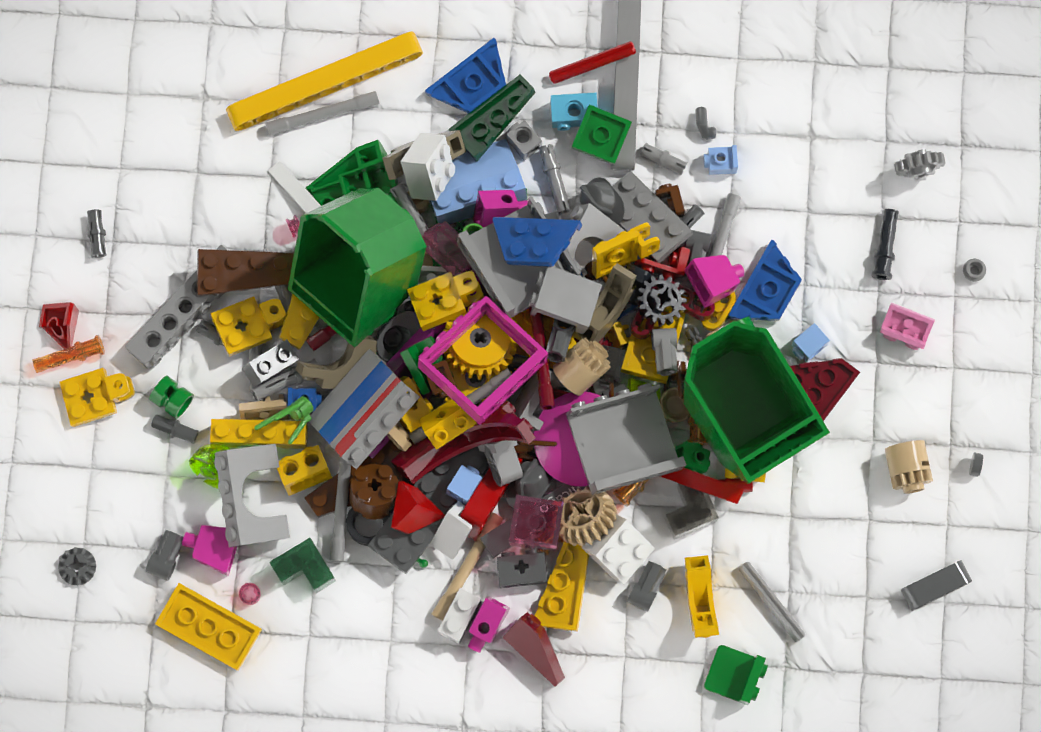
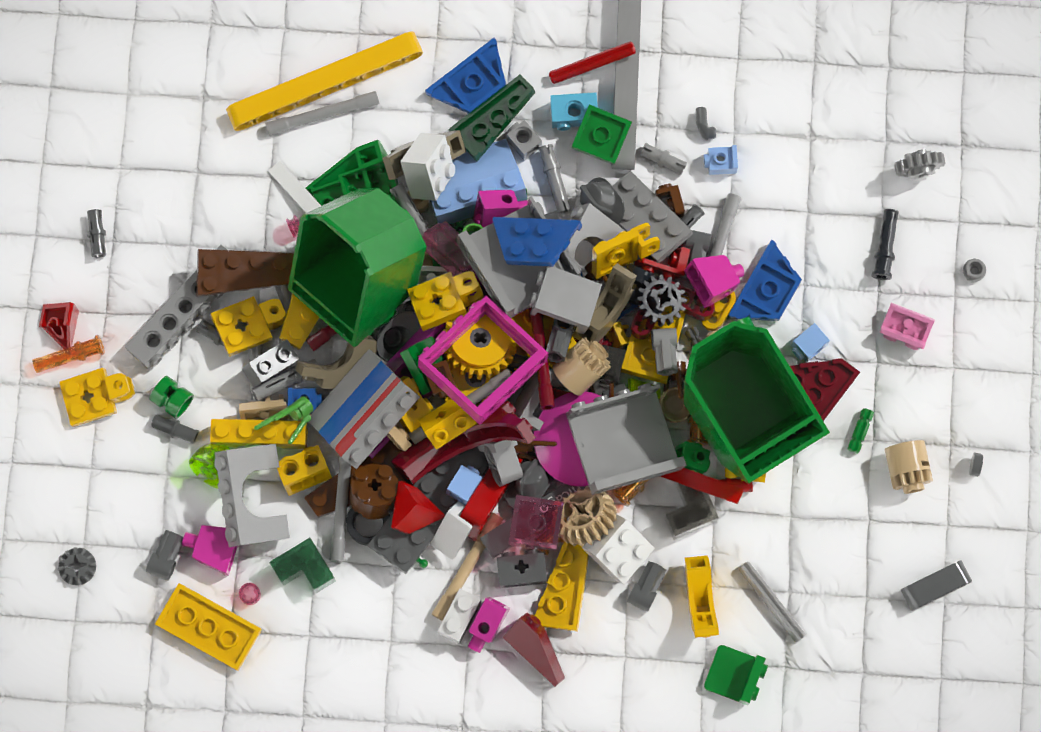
none -> green axle [847,408,874,454]

